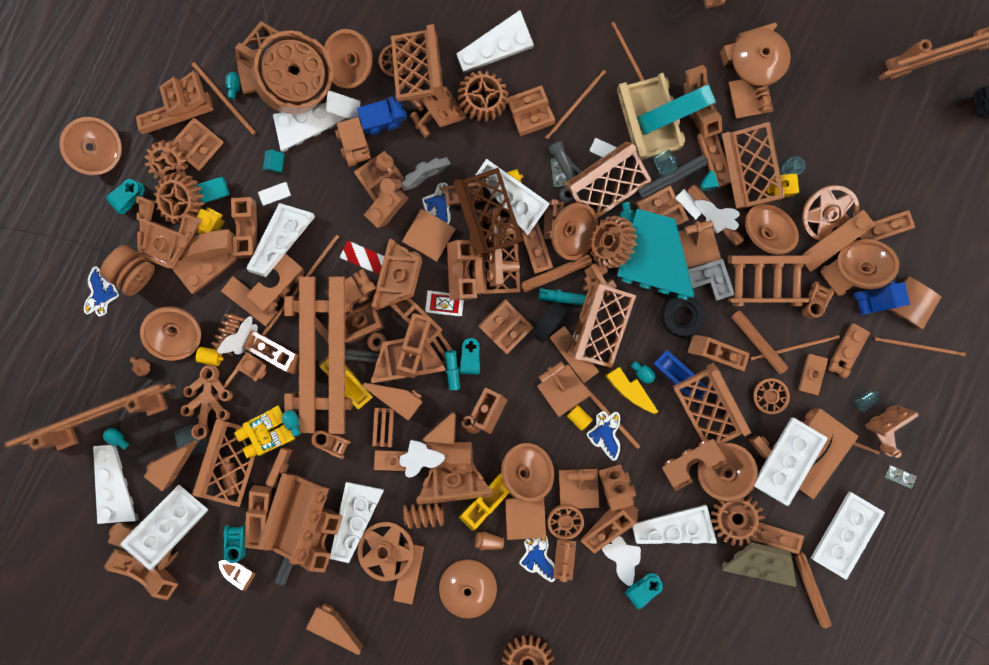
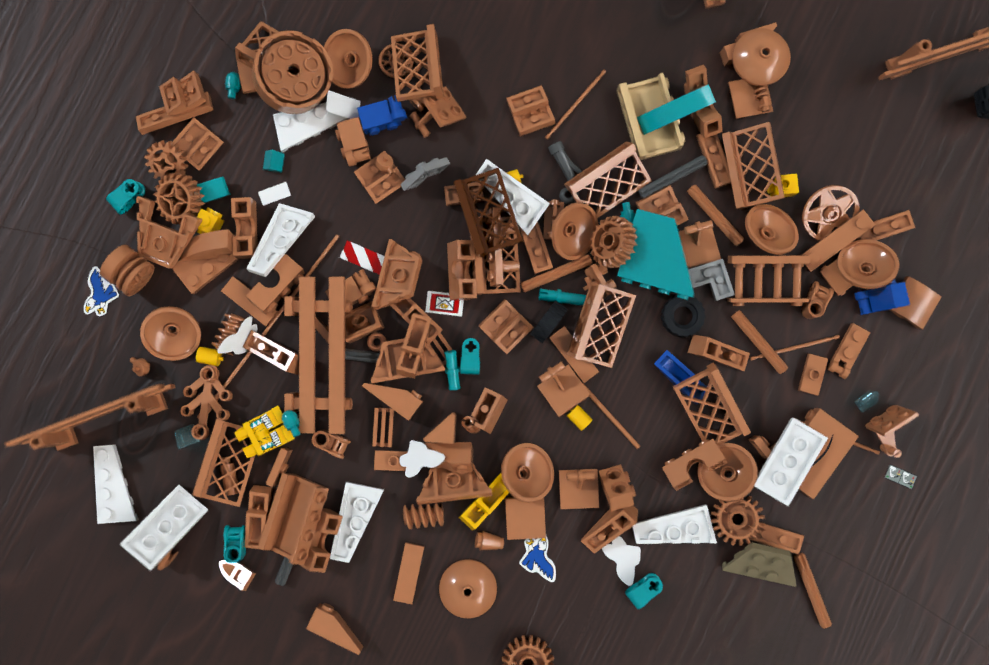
nougat dish [59,117,122,175] -> none
teal cylinder [103,428,129,450] -> none
nougat arch [104,549,178,600] -> none
nougat brick [108,522,136,549] -> none
nougat slope [144,440,198,491] -> none
nougat axle [192,62,256,135] -> none
nougat bracket [236,351,267,382] -> none
yellow slope [319,355,373,410] -> none
nougat wheel [358,522,415,581] -> none
nougat hinge [364,178,409,228] -> none
nougat slope [401,209,455,261] -> none
sticker [423,183,451,224] -> none
white wing [457,10,534,73] -> none
nougat gear [457,70,508,123] -> none
nougat wheel [547,504,584,540] -> none
light grey sticker [550,158,567,188] -> none
nougat hinge [553,539,576,582] -> none
sticker [587,411,620,461] -> none
white sticker [589,138,616,157] -> none
yellow slope [605,367,658,414] -> none
nougat piece [611,22,644,81] -> none
teal cylinder [631,361,655,384] -> none
clear light blue slope [653,149,678,175] -> none
white sticker [675,189,702,219] -> none
white sticker [695,200,740,233] -> none
teal slope [699,171,719,191] -> none
nougat wheel [753,378,790,414] -> none
clear light blue wheel [782,156,805,176] -> none
white plate [811,492,885,580] -> none
nougat piece [874,337,966,356] -> none

